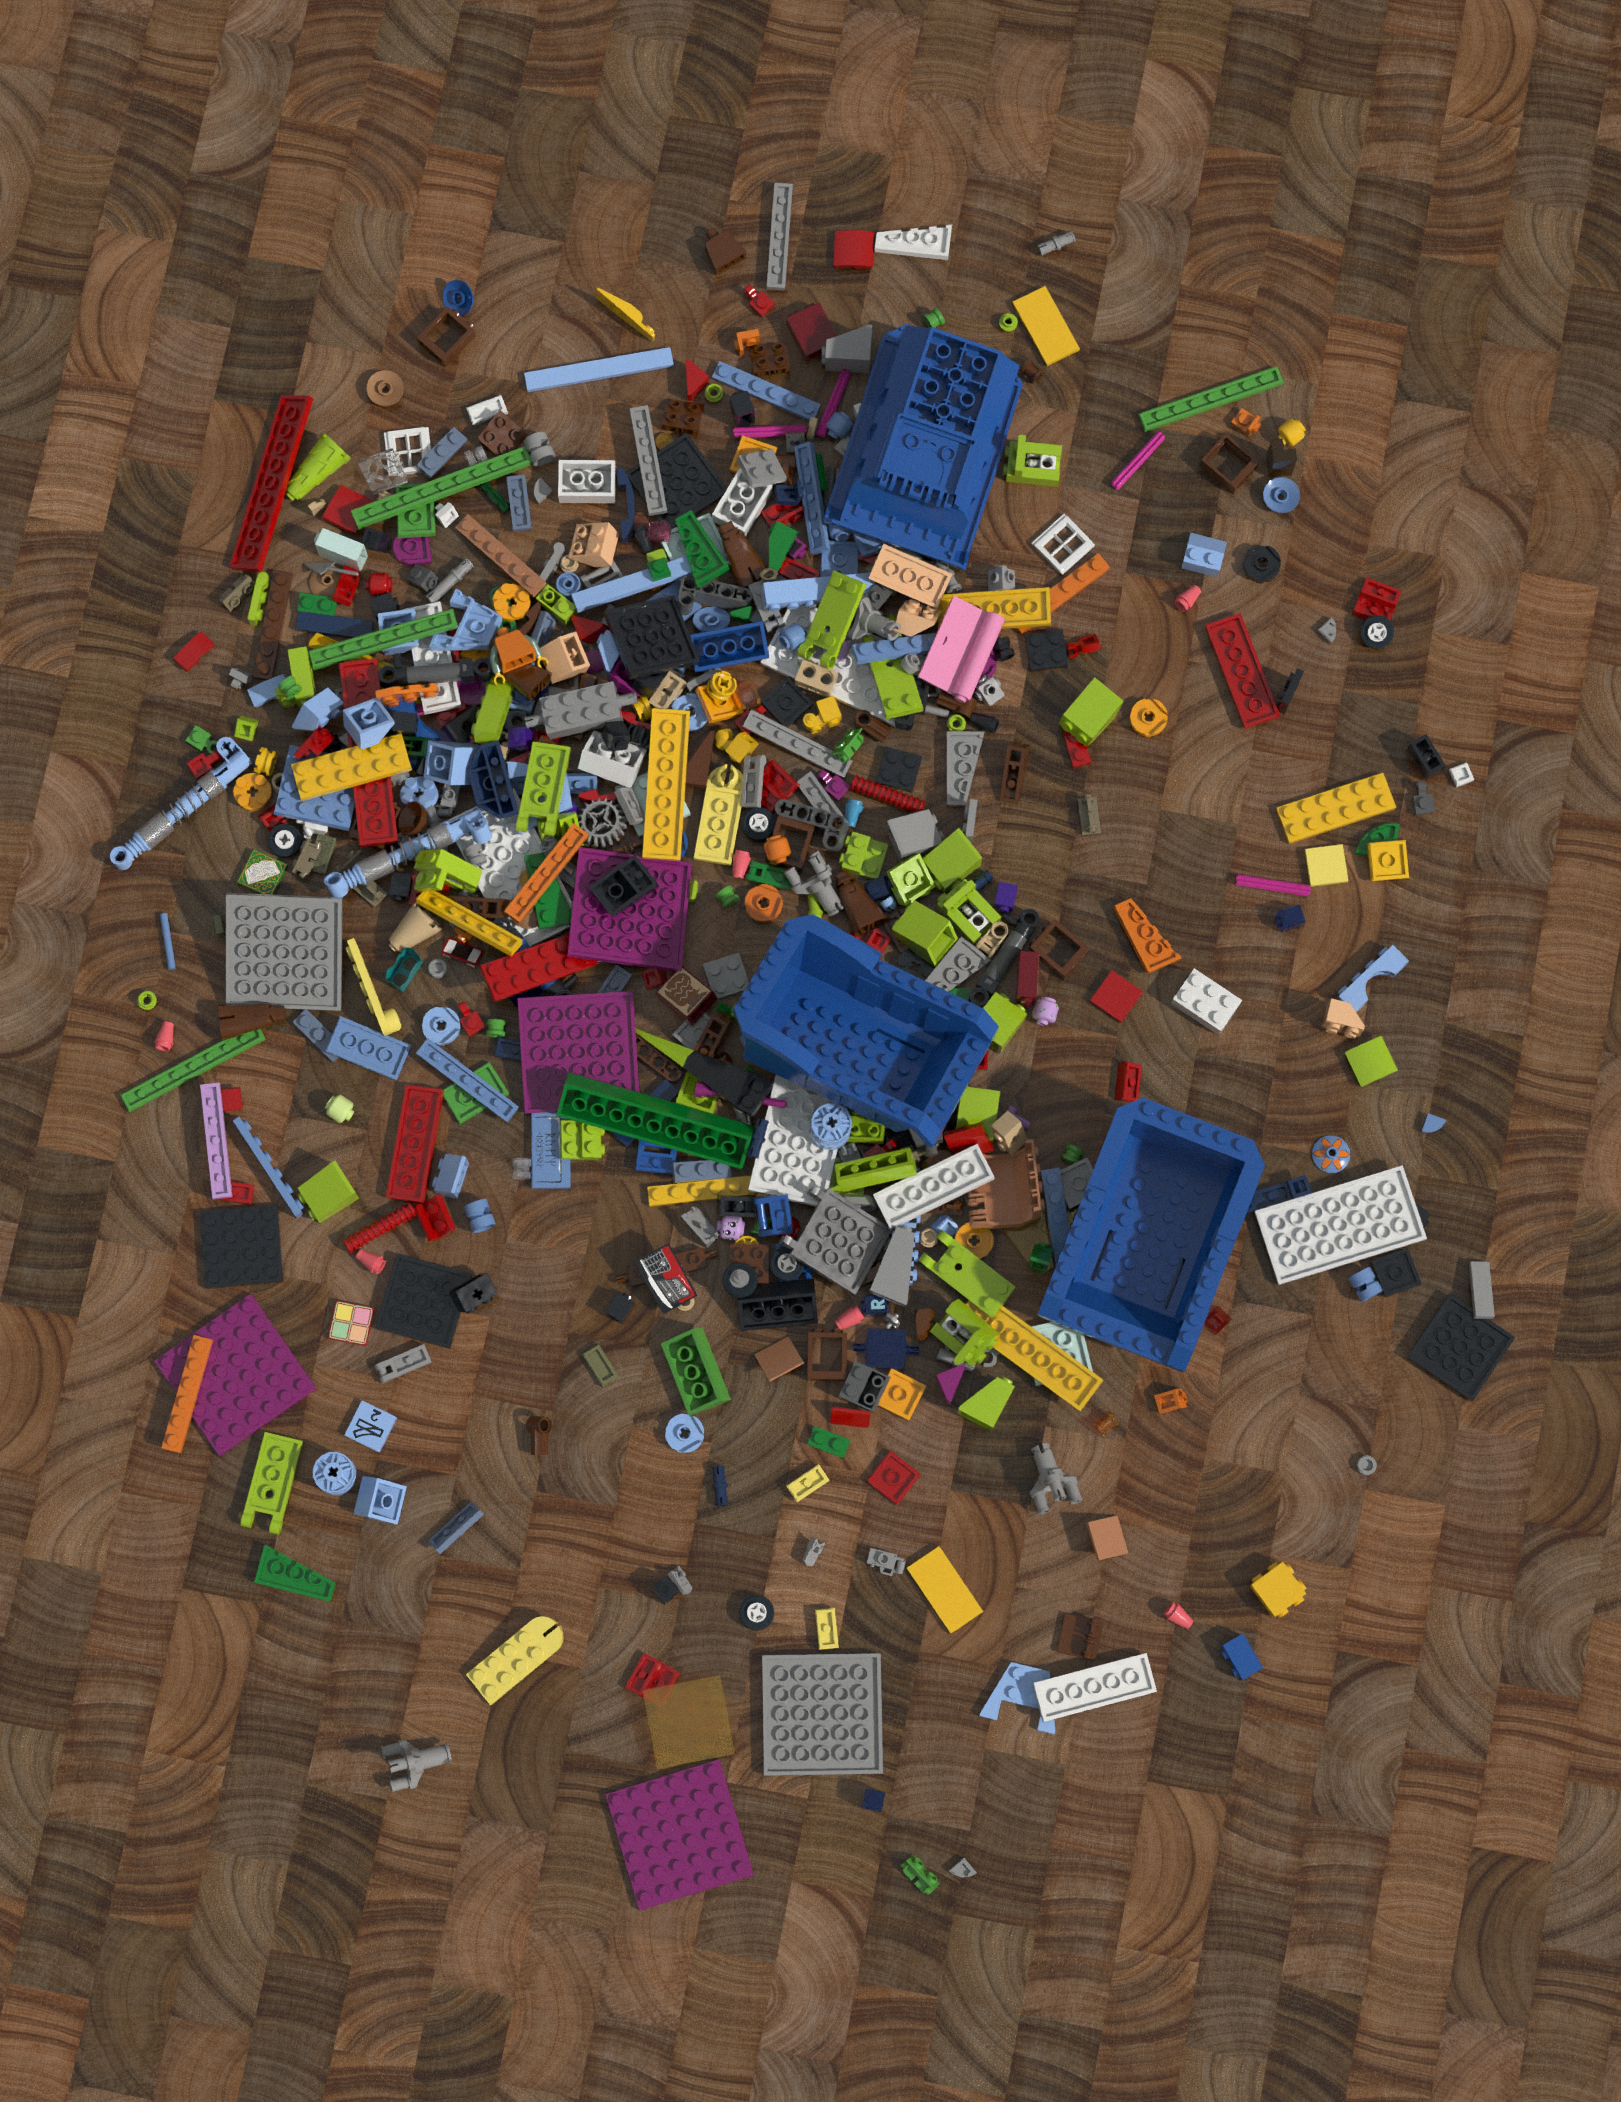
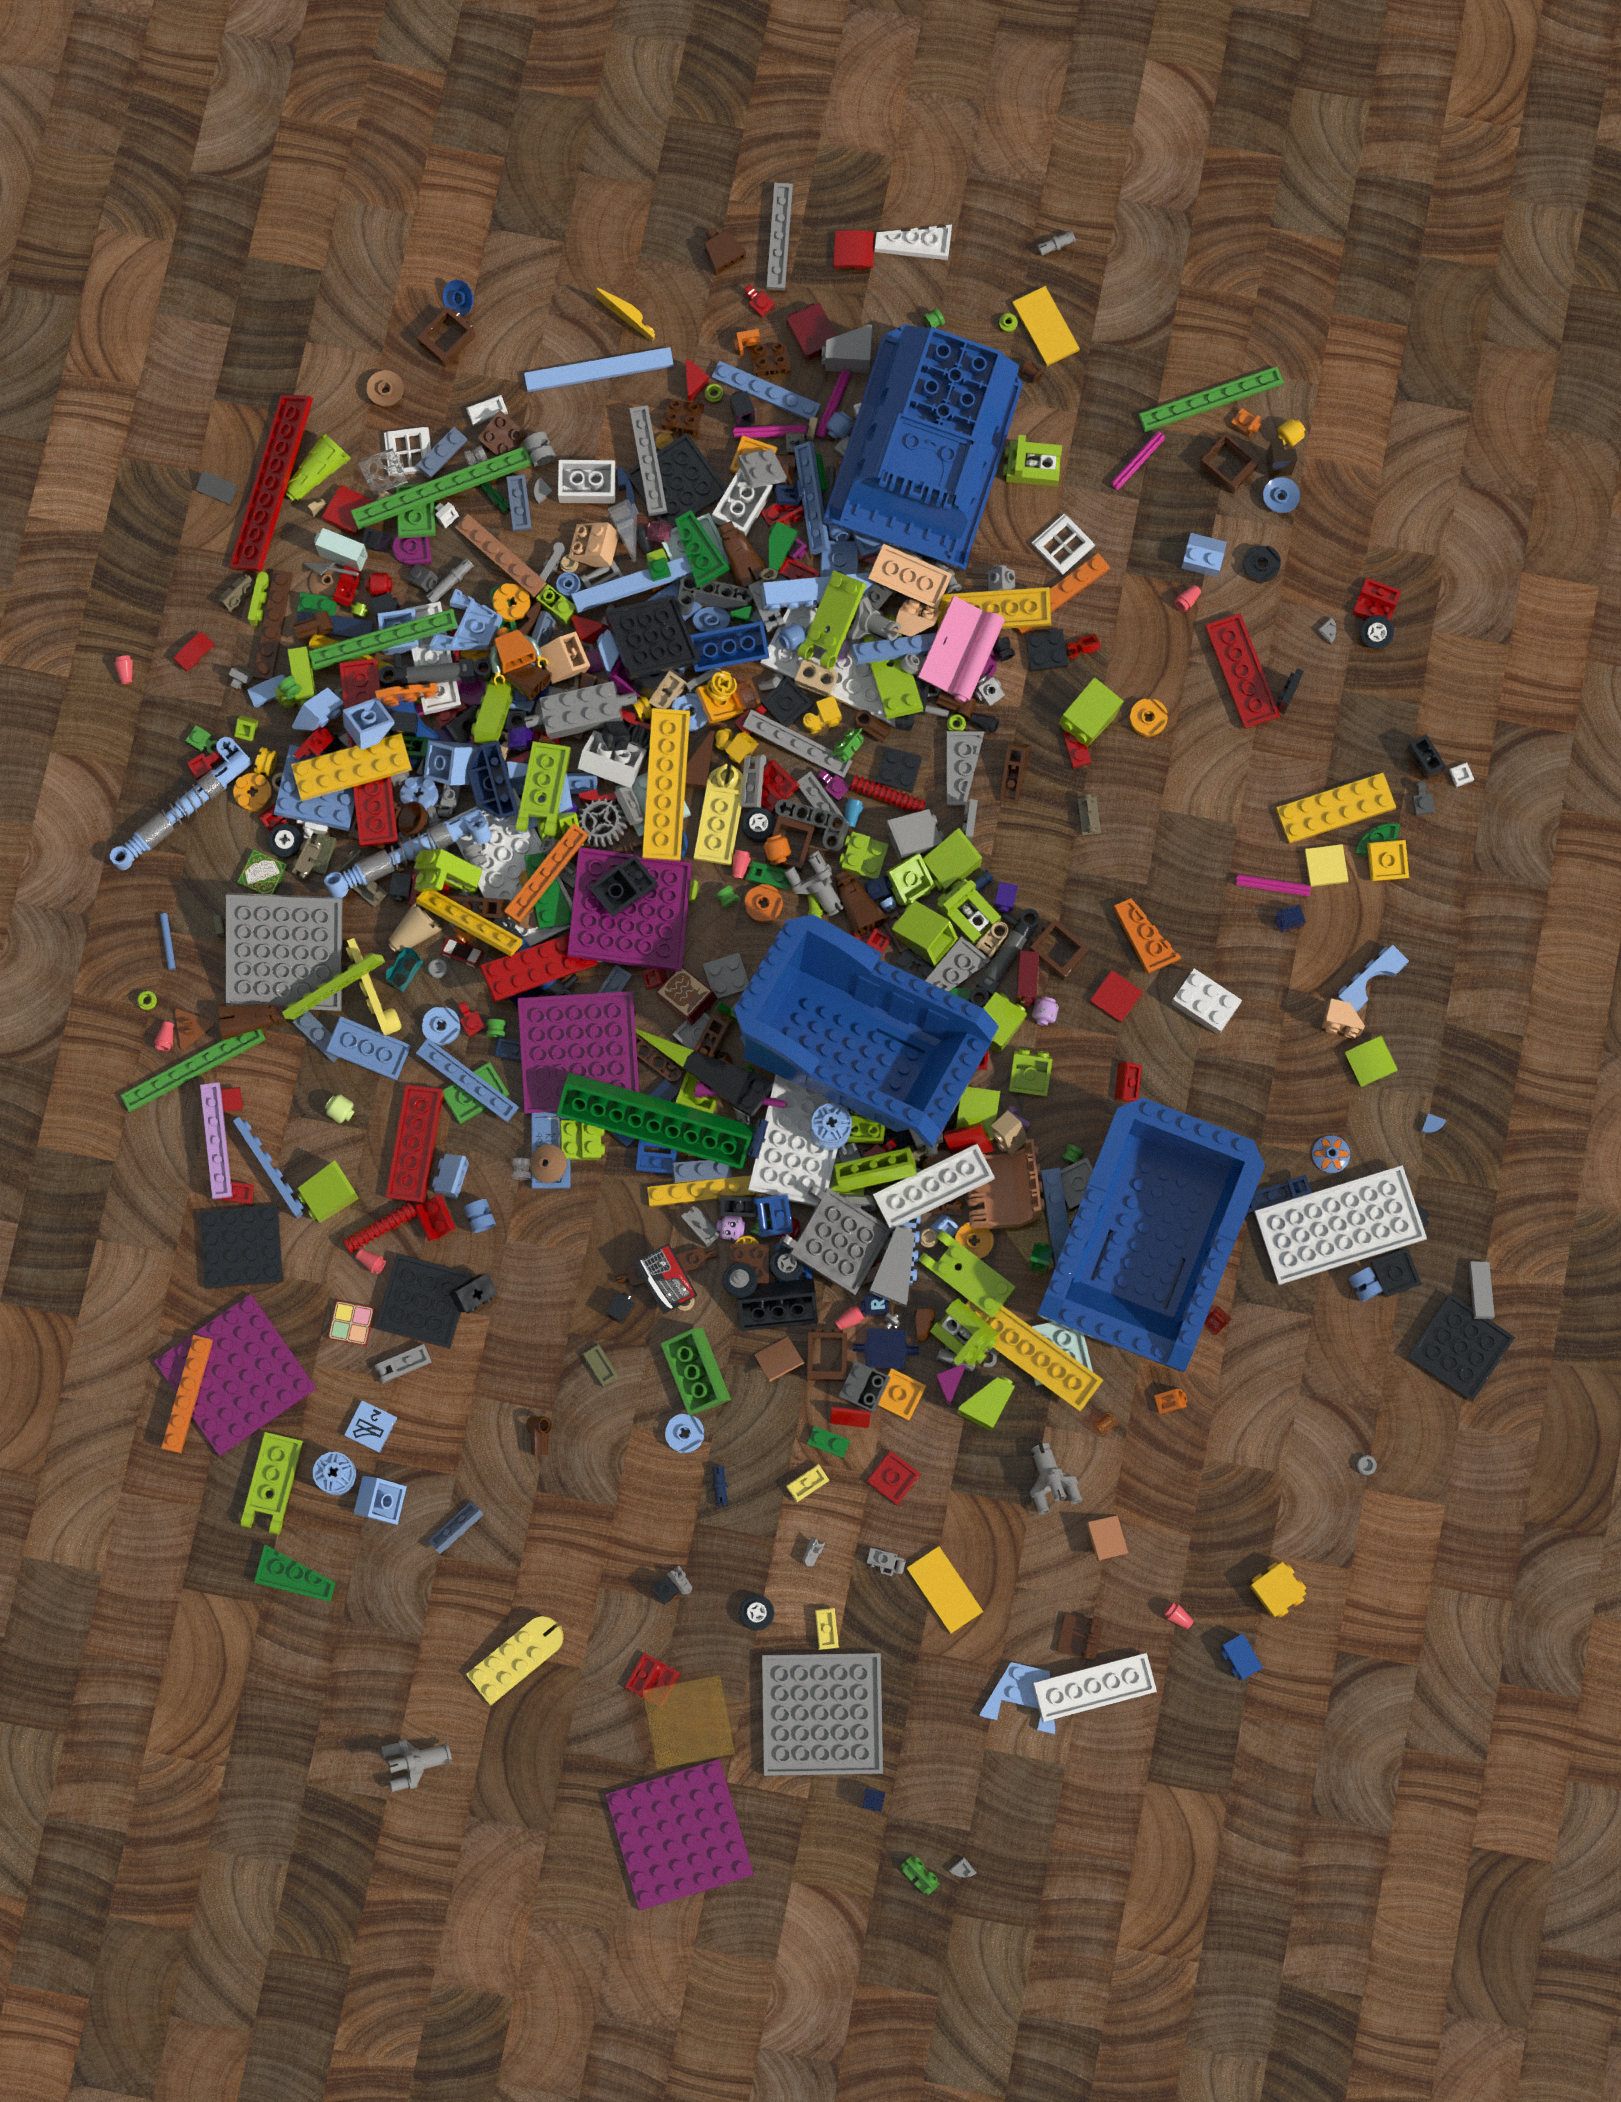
none -> coral cone [114,656,133,684]
none -> dark orange piece [175,1009,215,1050]
none -> dark grey slope [196,471,238,505]
none -> lime plate [282,953,385,1020]
none -> reddish brown piece [293,611,334,640]
none -> lime plate [351,602,369,617]
none -> medium nougat dish [530,1144,567,1183]
none -> clear slope [608,499,639,563]
none -> light grey tile [758,672,784,690]
none -> lime plate [1009,1048,1053,1096]

